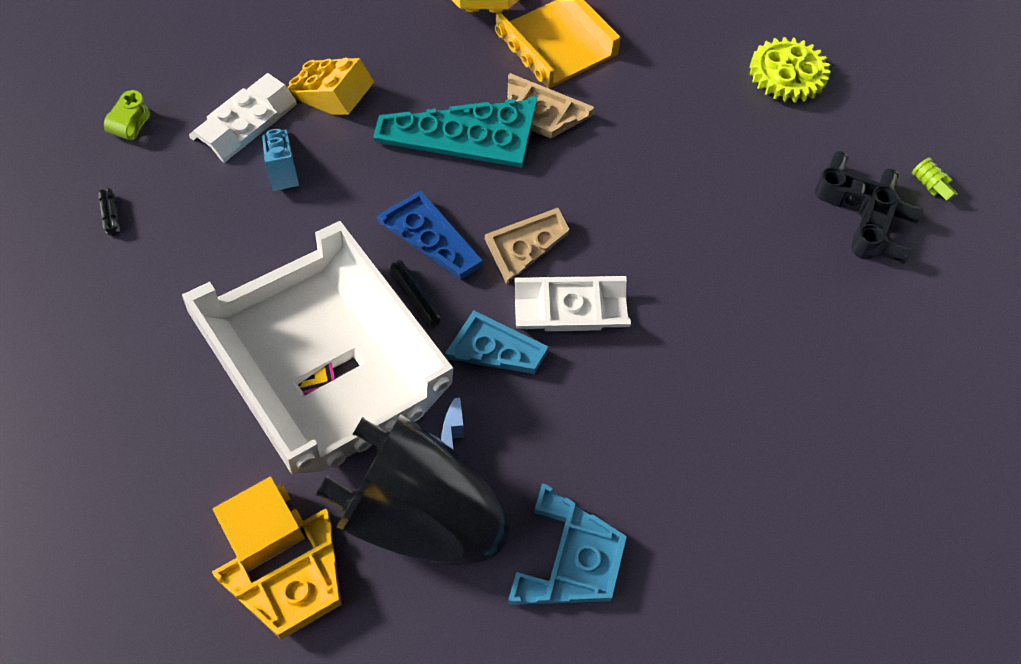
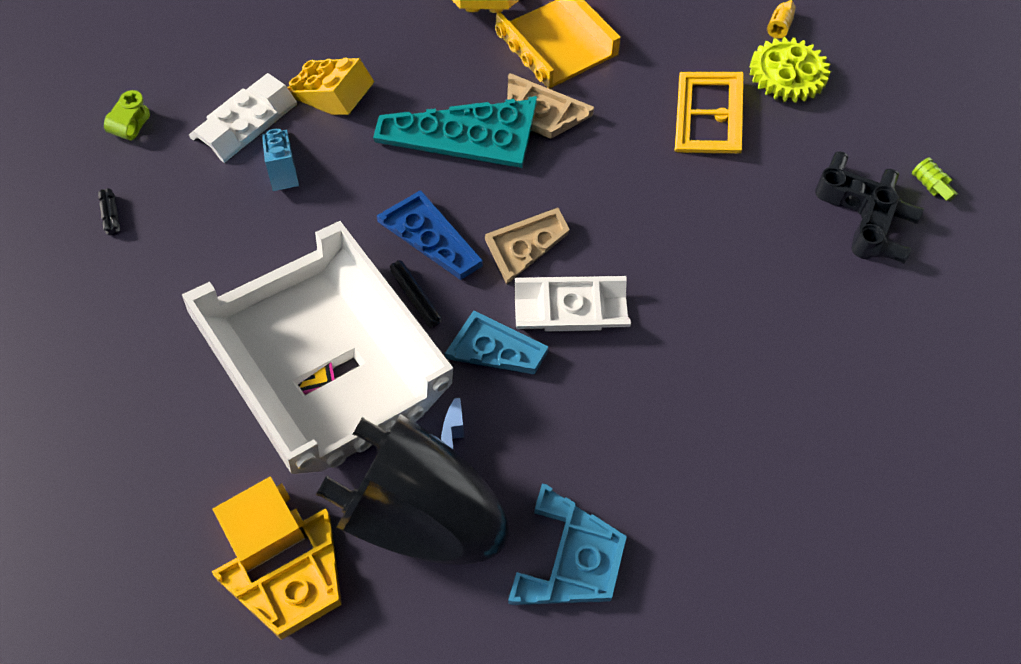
none -> yellow door [675,72,743,153]
none -> yellow hinge [767,0,796,39]

